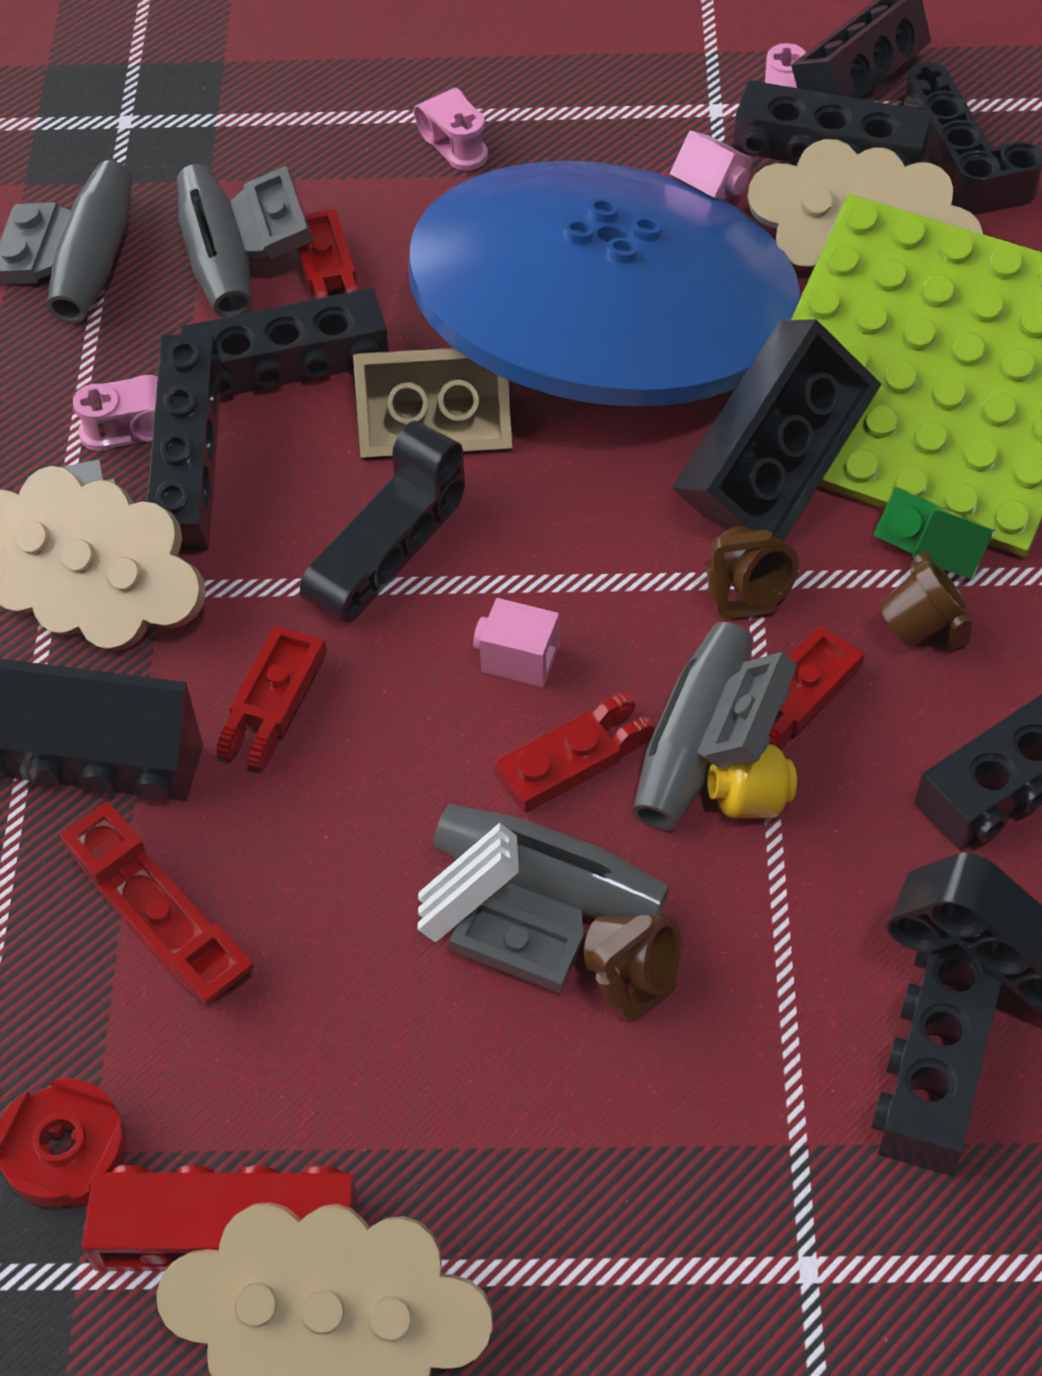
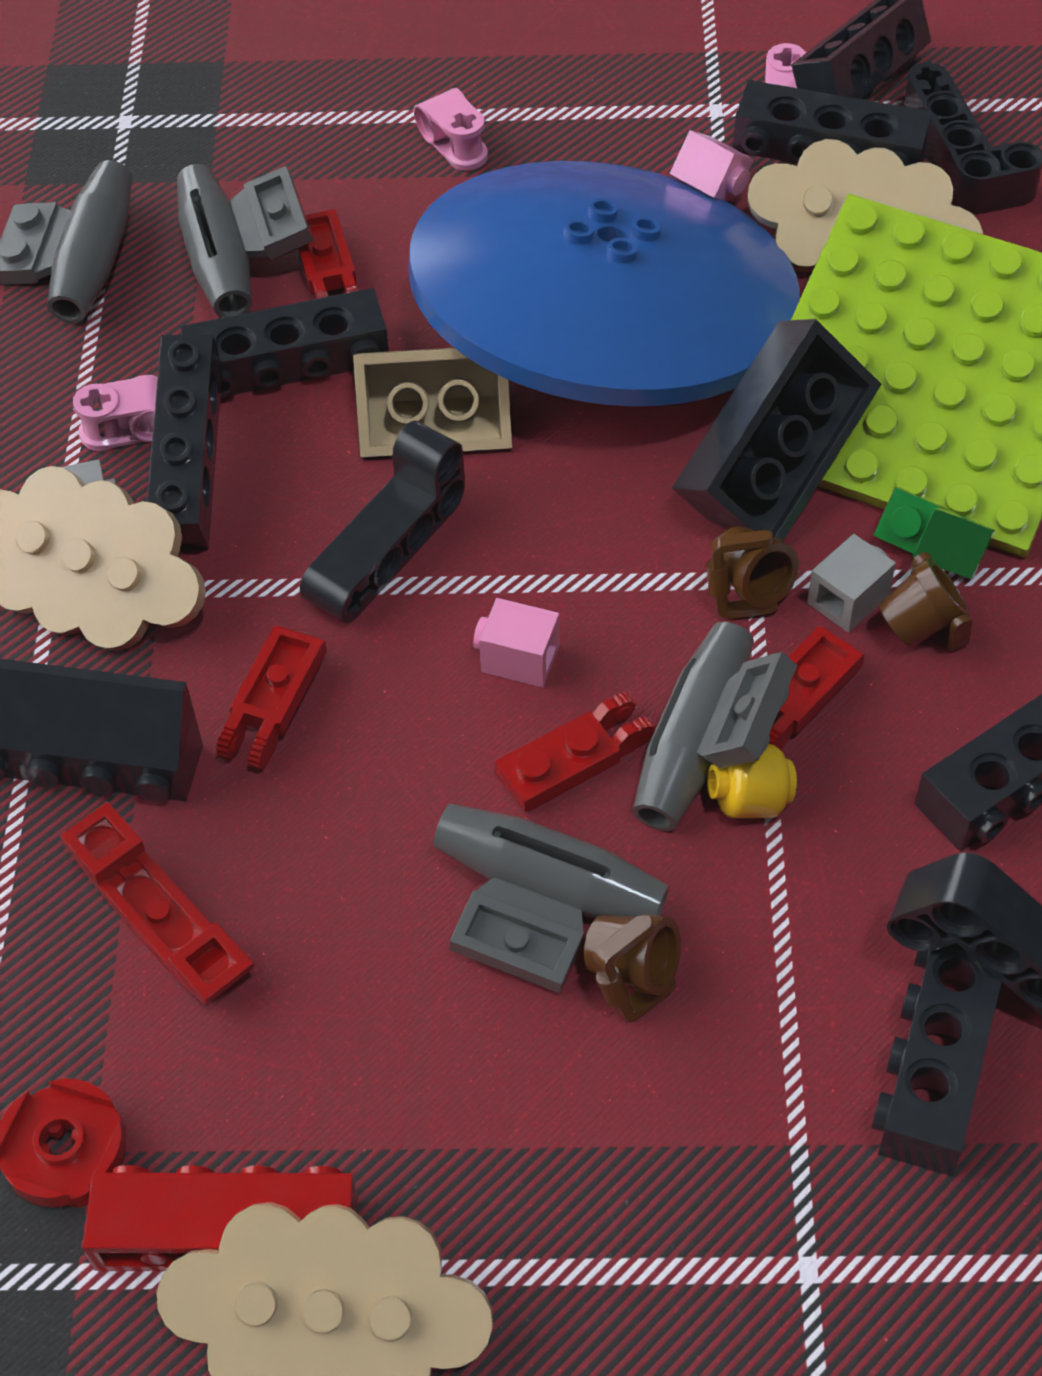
white tile [418,823,519,942] -> none
none -> light grey brick [807,534,896,633]

